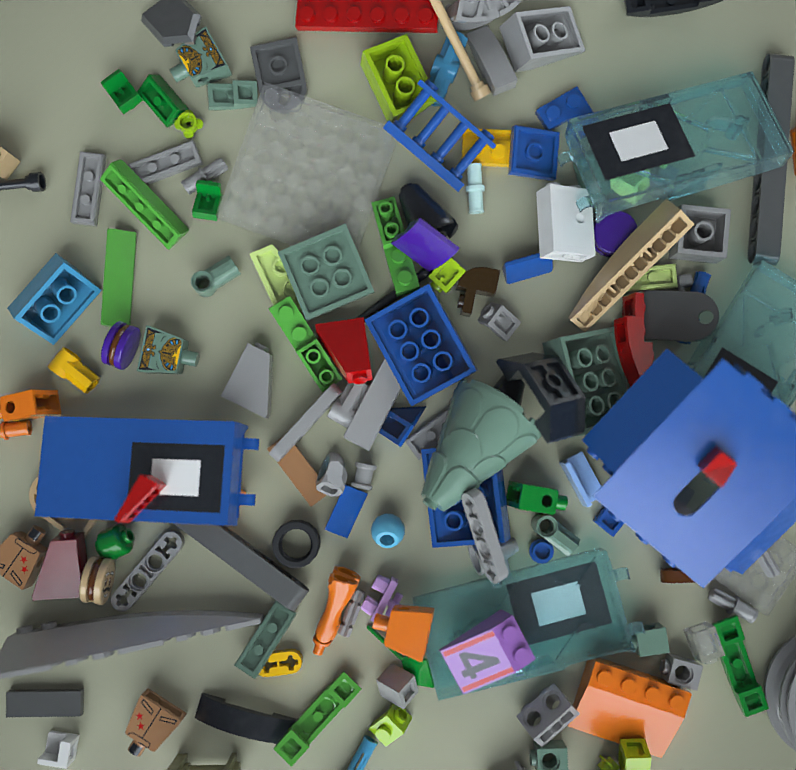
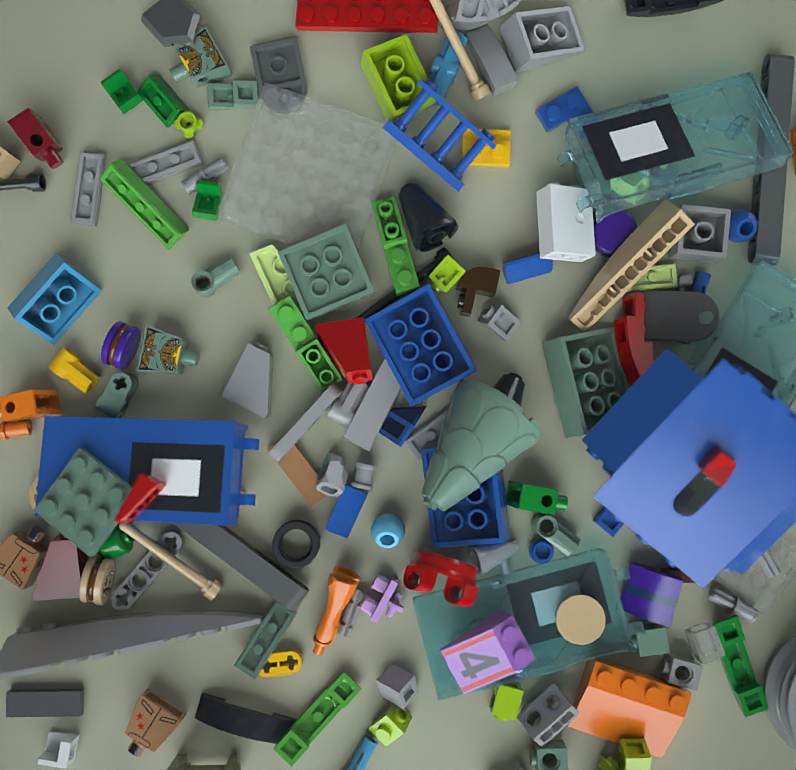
bright green slope [101,228,137,327] -> none
green piece [367,625,435,688] -> none
orange torso [373,605,435,662] -> none
dark purple slope [391,218,460,272] -> none
light grey beam [462,488,508,584] -> none
light aqua pin [465,163,485,214] -> none
black slope [496,352,585,444] -> none
blue tile [508,125,560,181] -> none
light blue panel [559,451,601,507] -> none
none -> dark red torso [7,108,64,169]
none -> sand green plate [34,448,132,557]
none -> sand green piece [95,372,138,418]
none -> tan piece [119,523,223,601]
none -> red piece [403,548,479,607]
none -> lime brick [489,679,524,722]
none -> tan tile [555,594,606,645]
none -> dark purple slope [618,562,683,627]
none -> blue piece [728,209,758,242]

